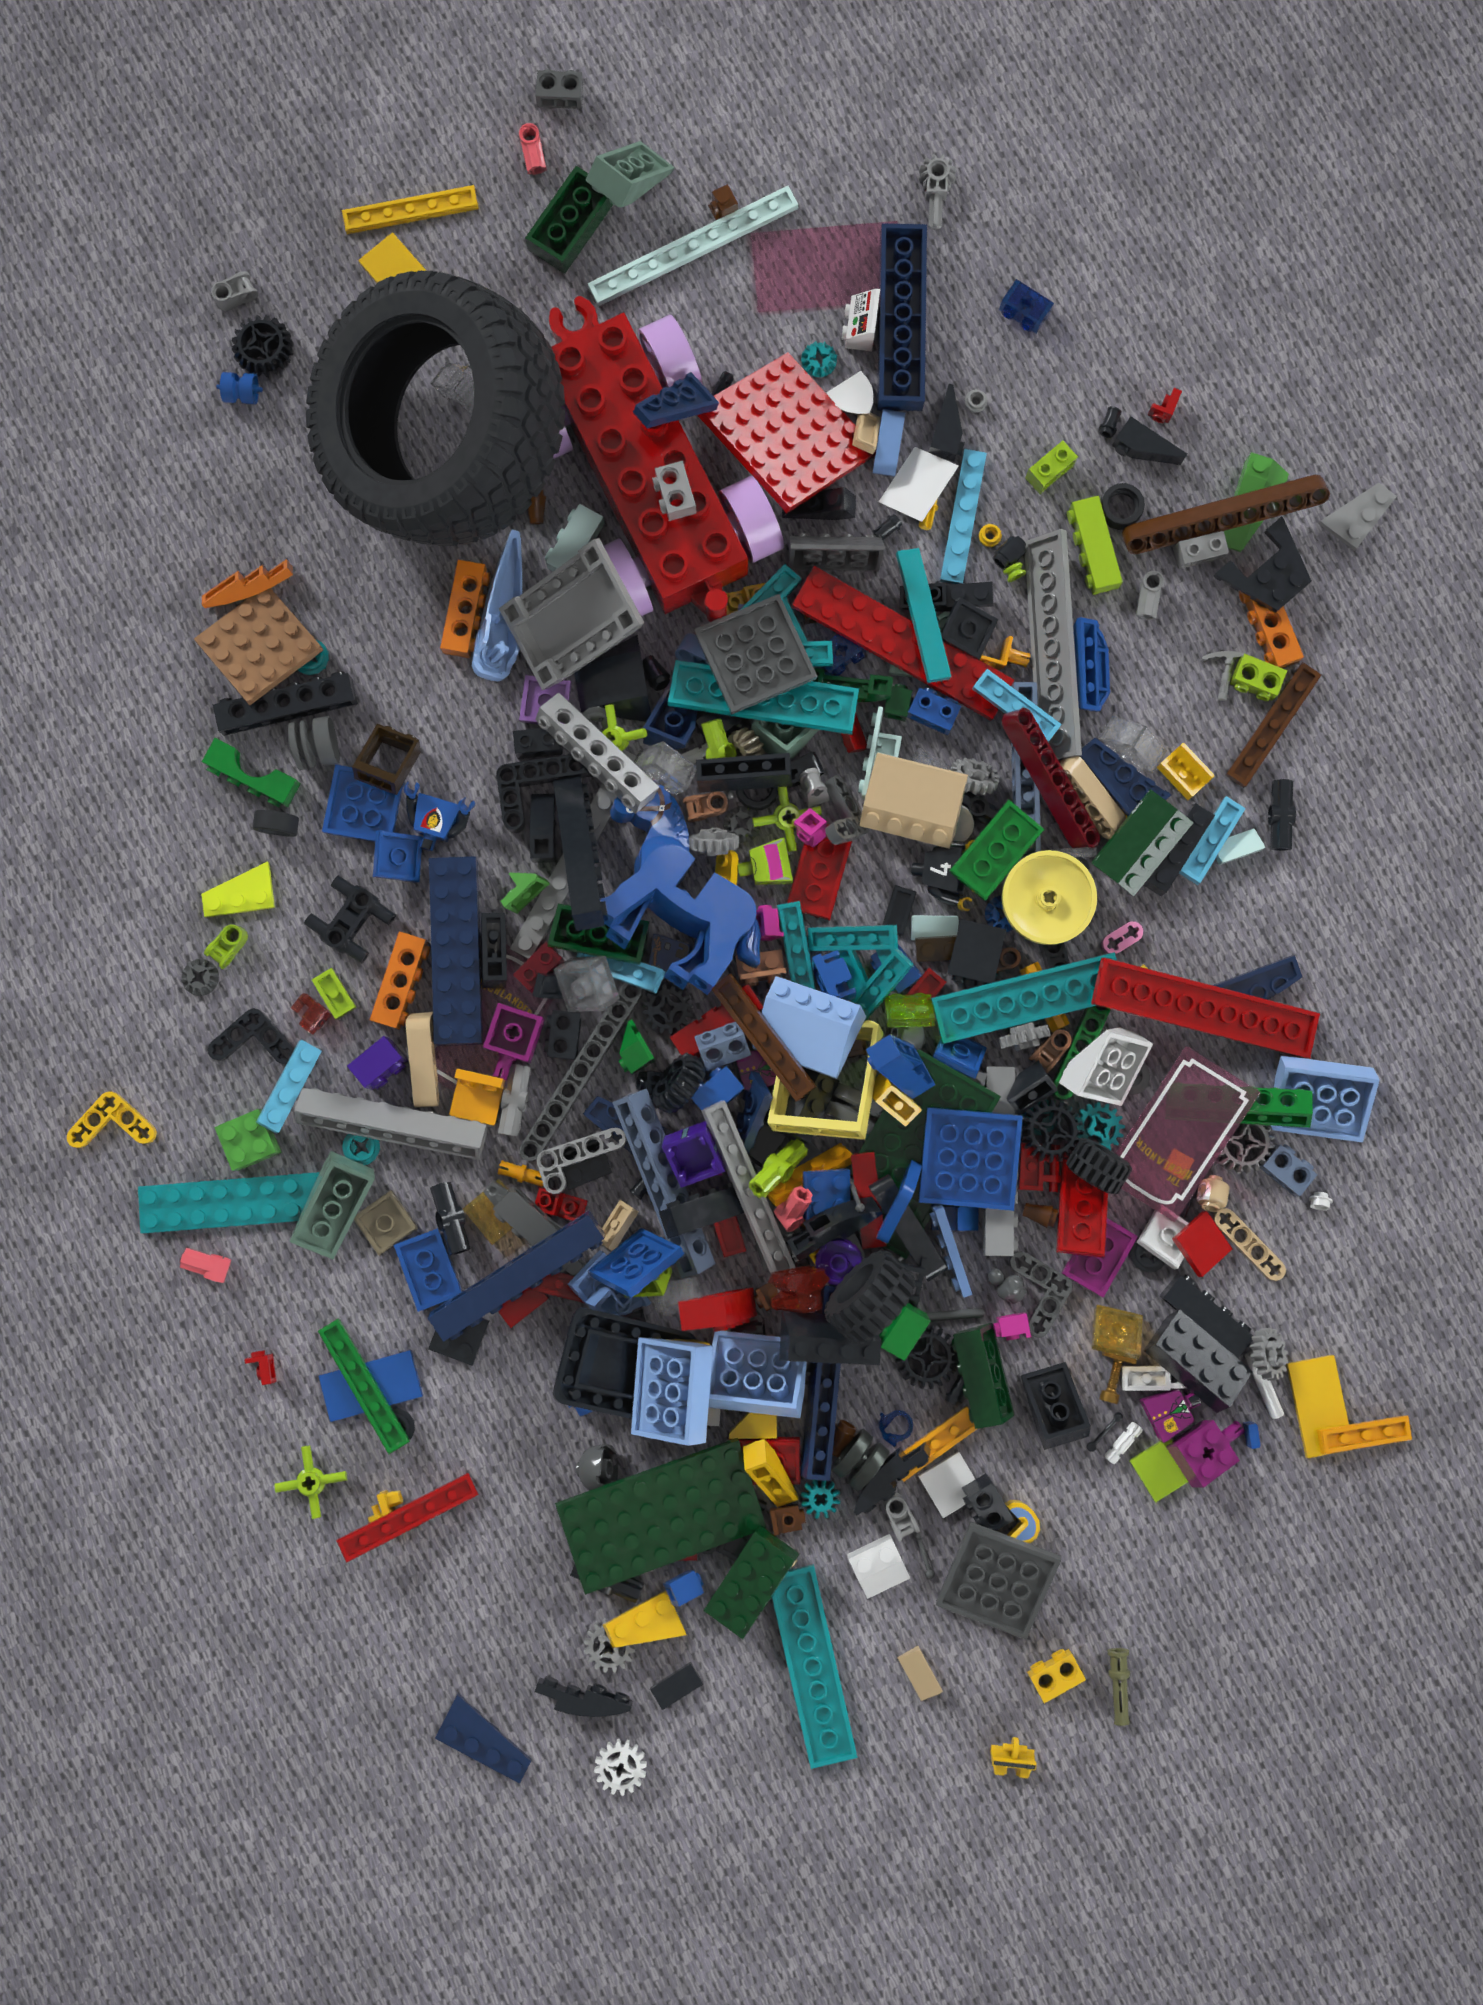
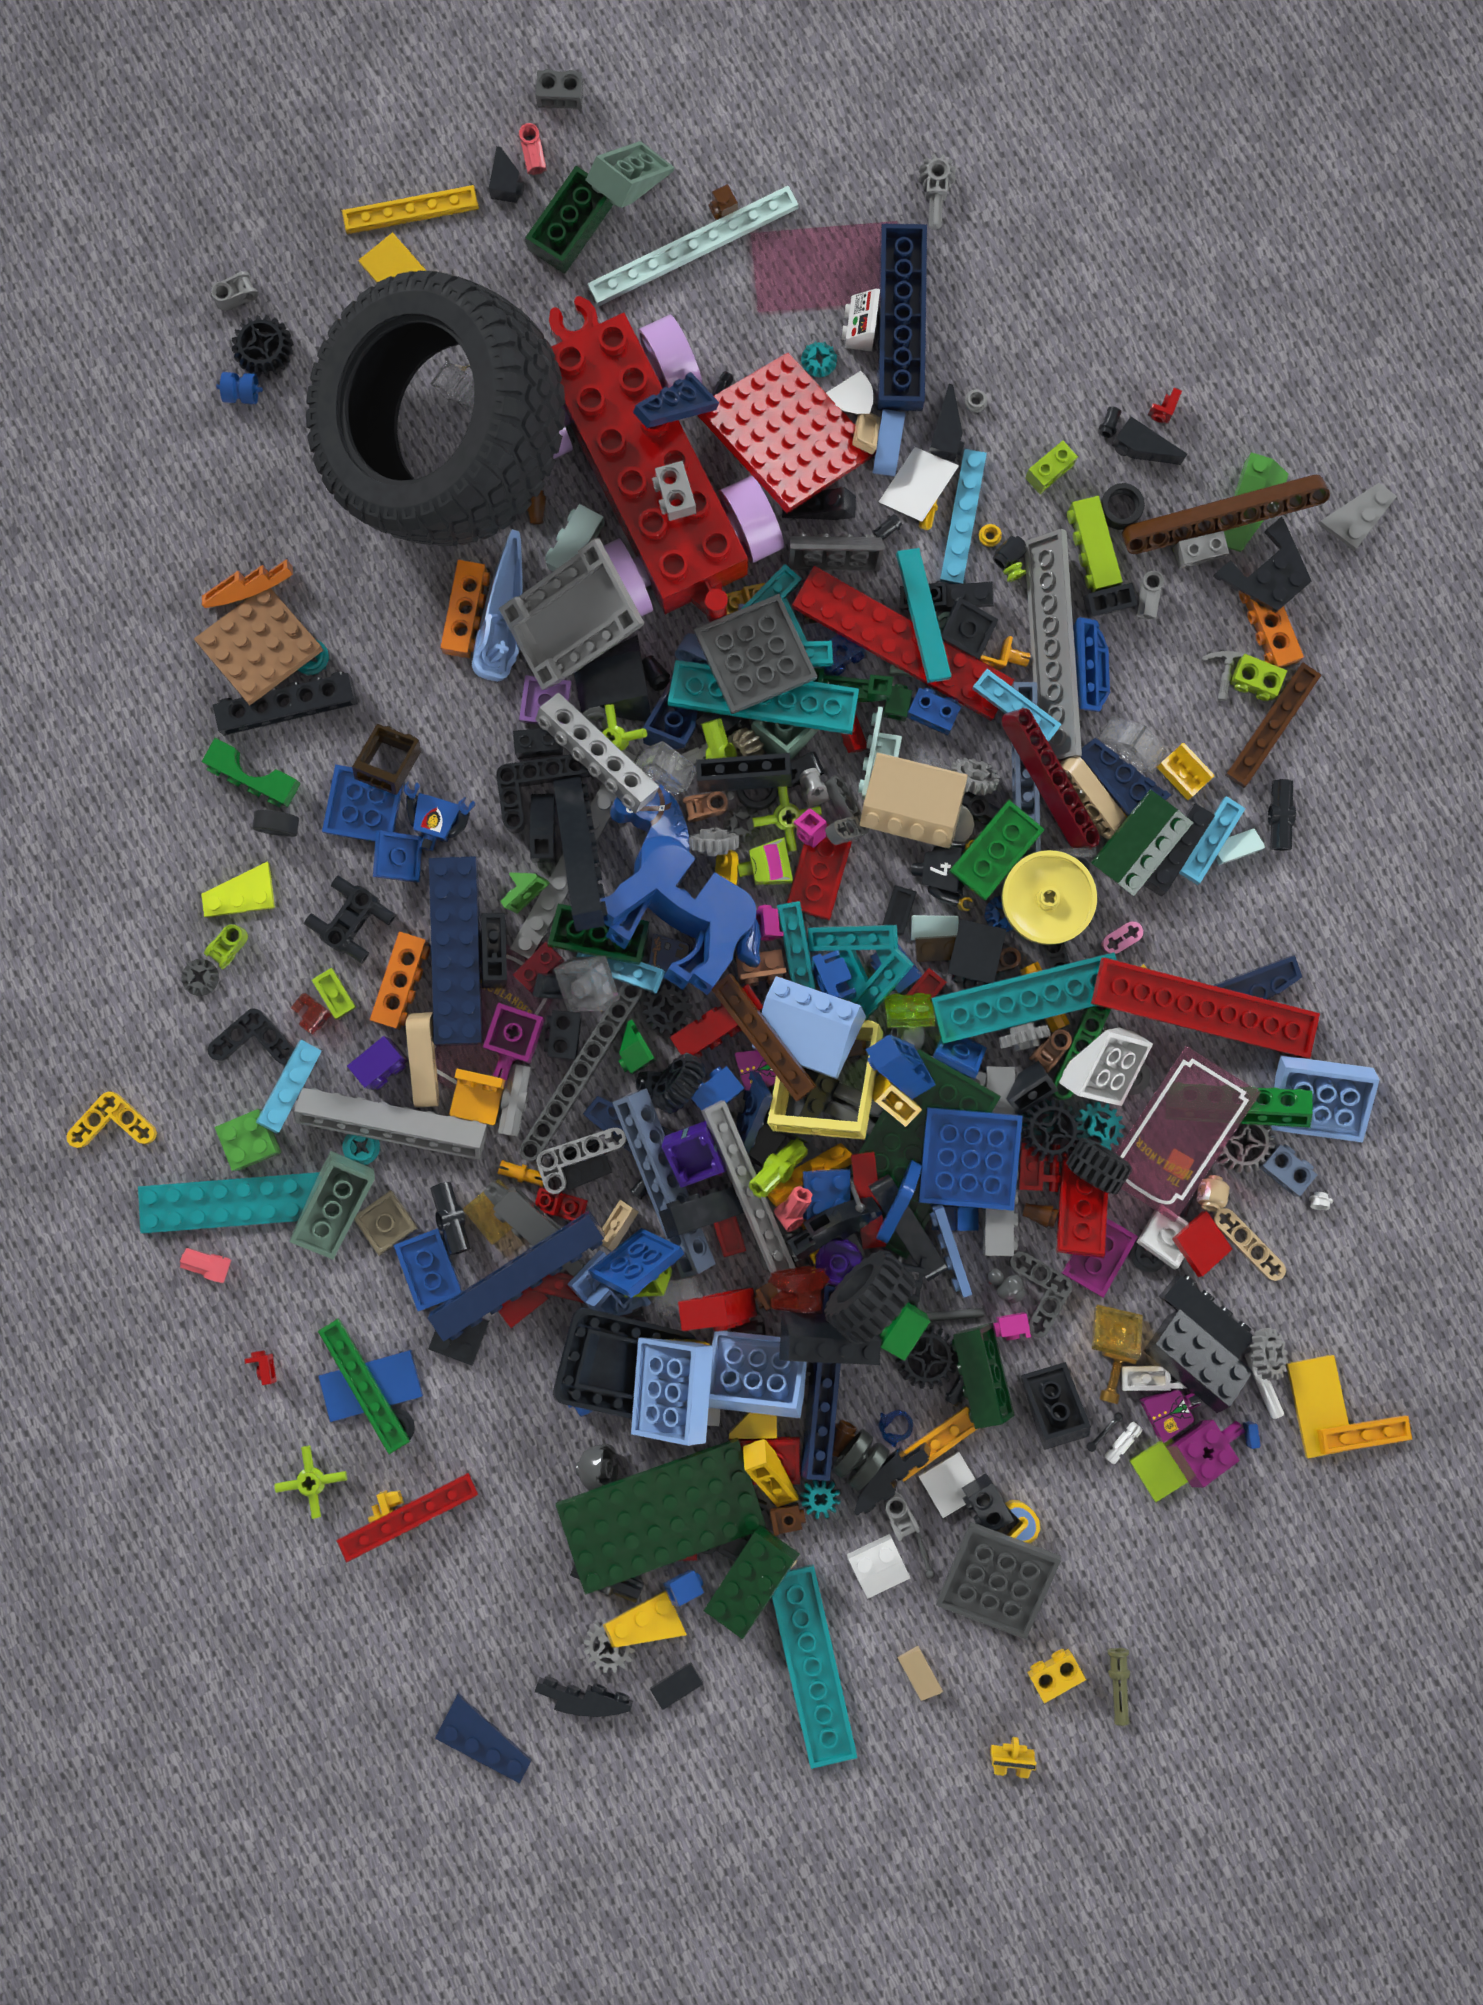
dark grey wheel [288,716,340,771] -> none
white gear [594,1739,647,1796] -> none
sand blue brick [694,1022,751,1071] -> none
clear blue brick [999,279,1054,334] -> none
none -> black slope [489,146,524,203]
none -> black brick [1083,583,1137,618]

